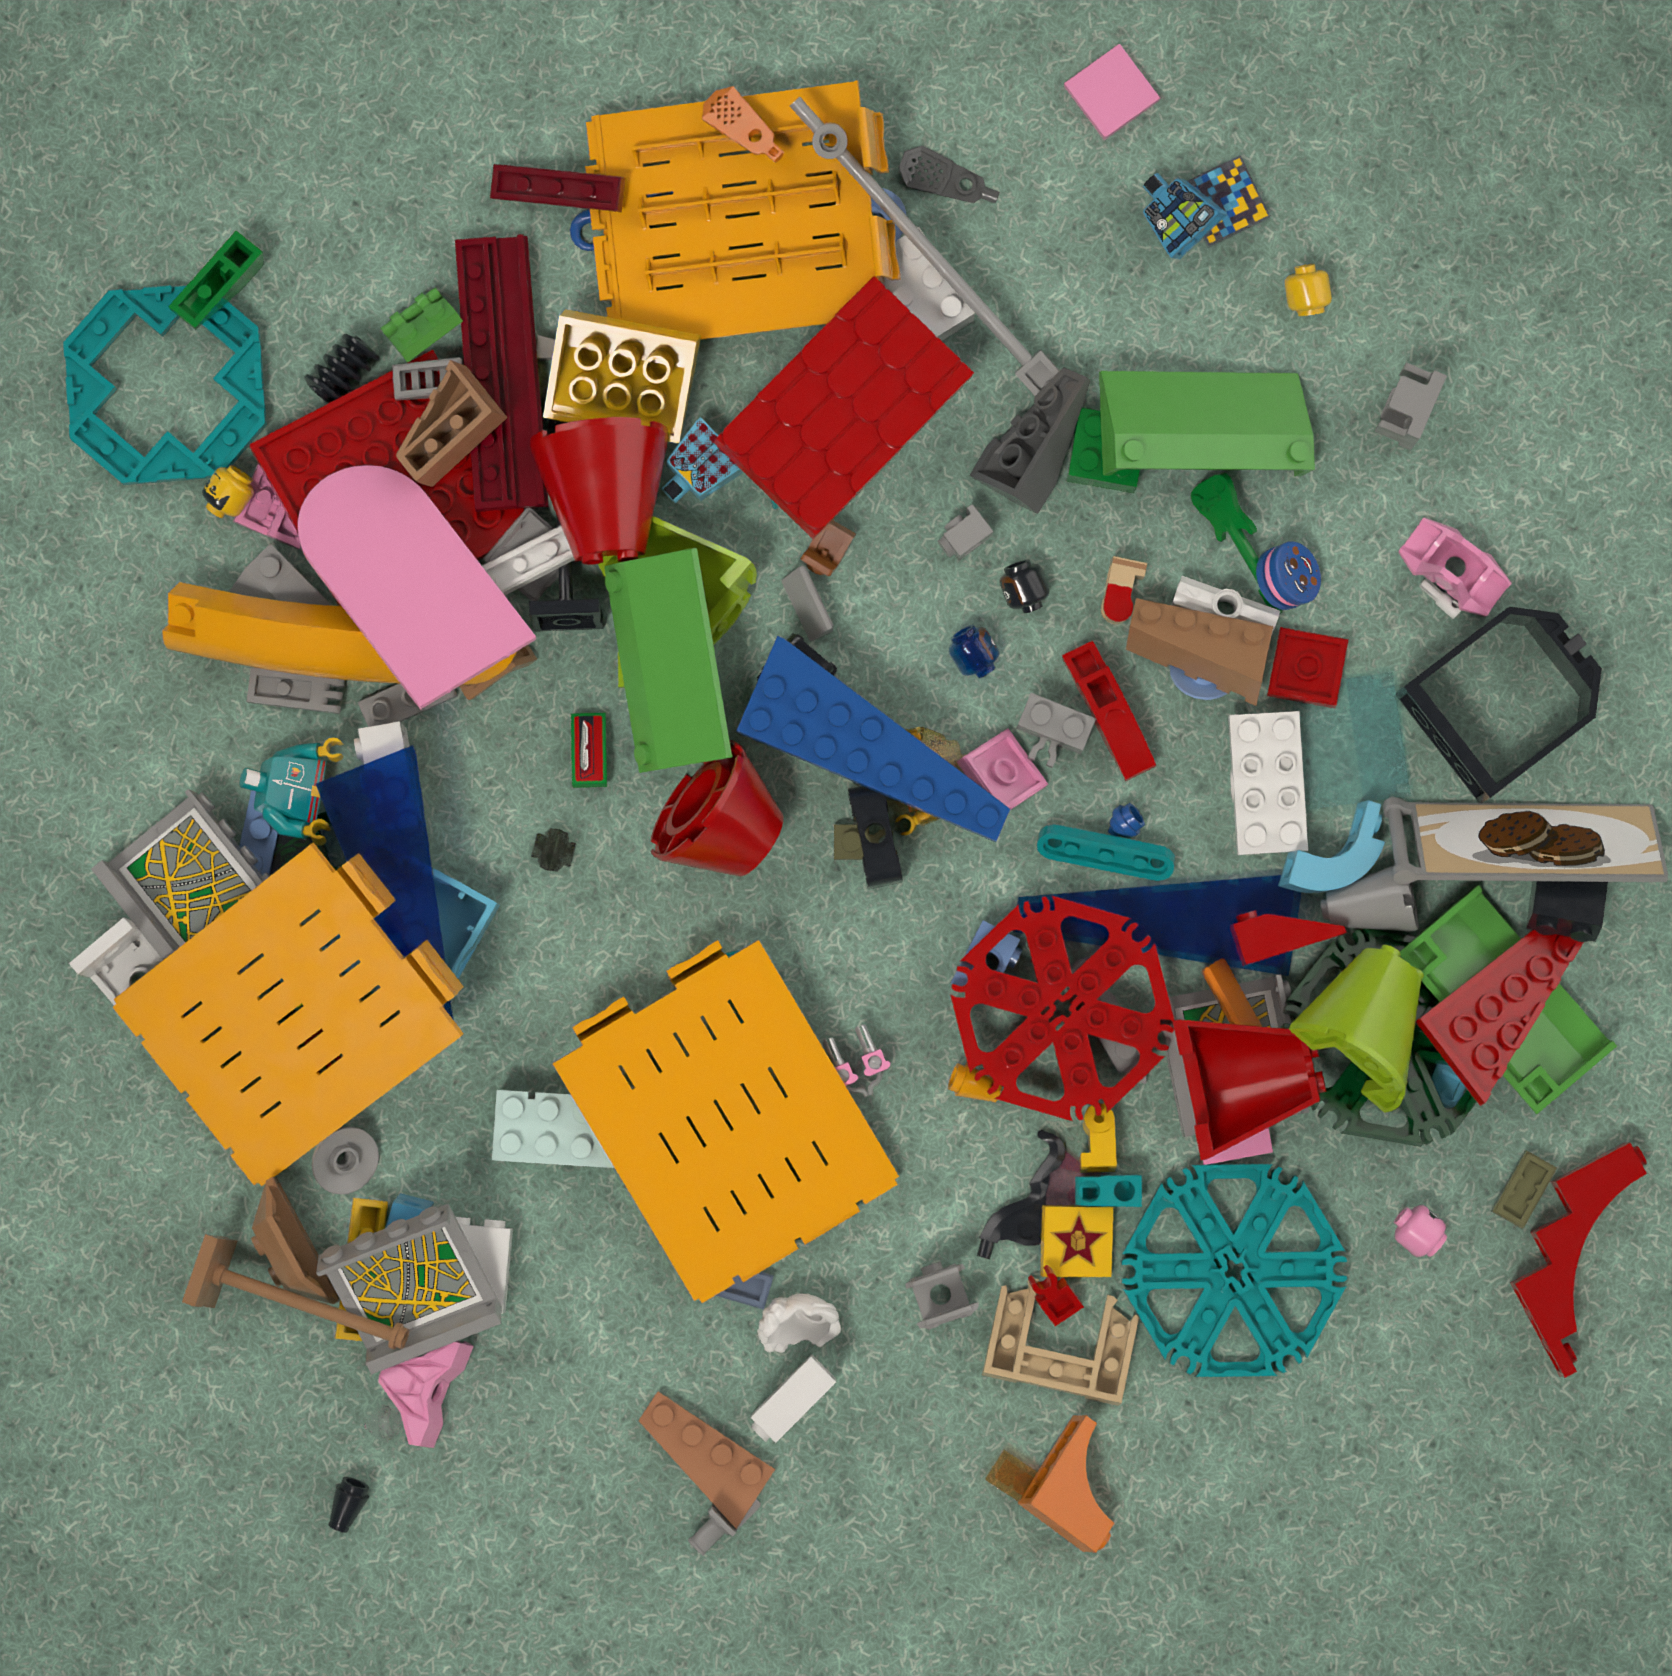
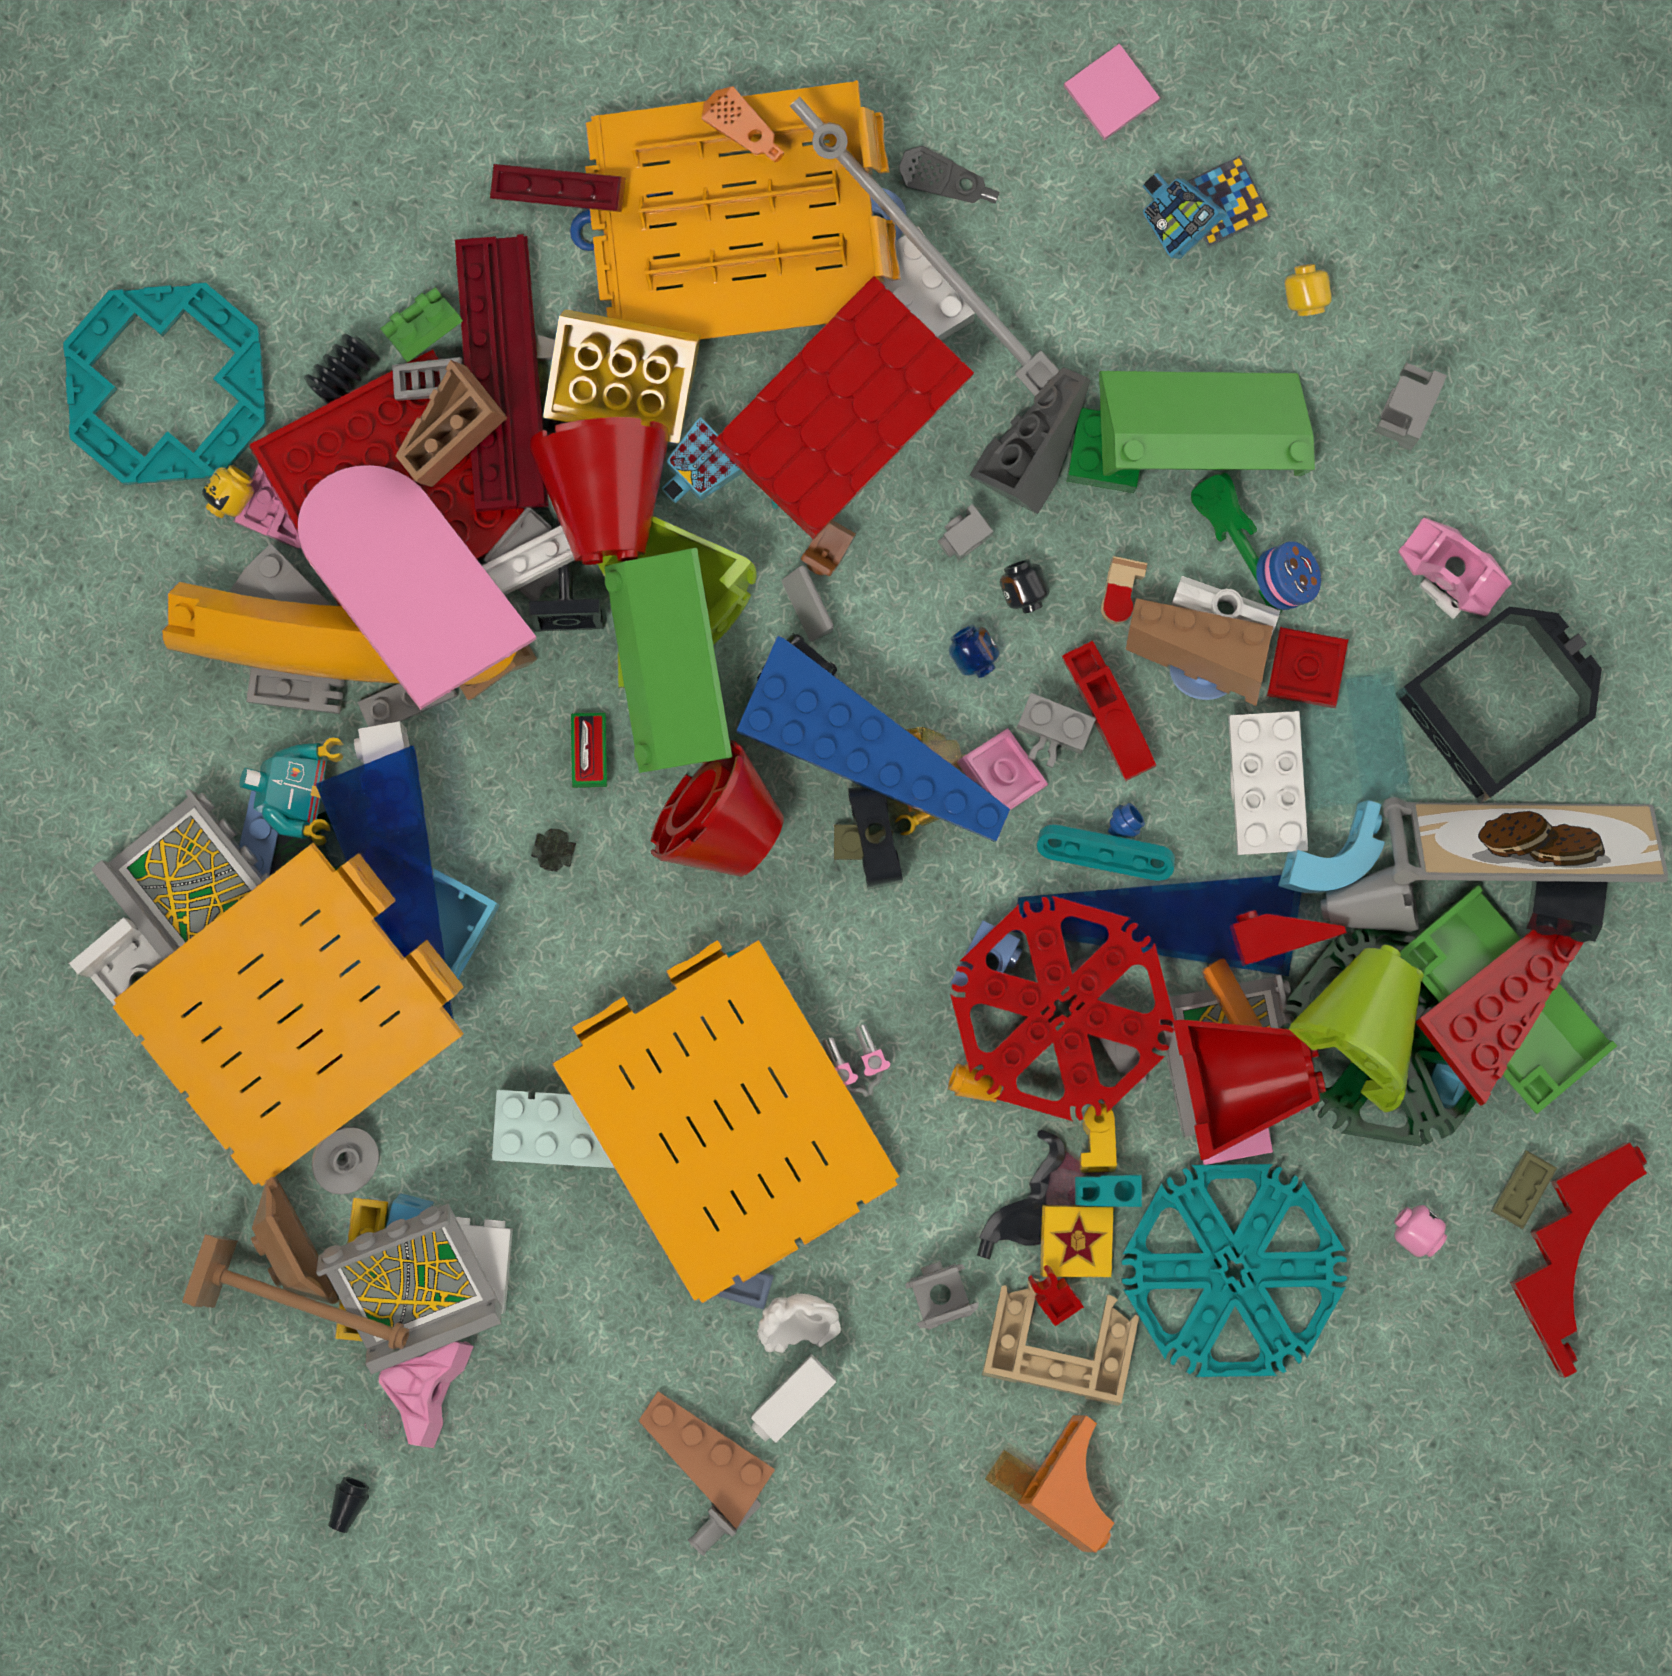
green slope [168,231,264,330] -> none

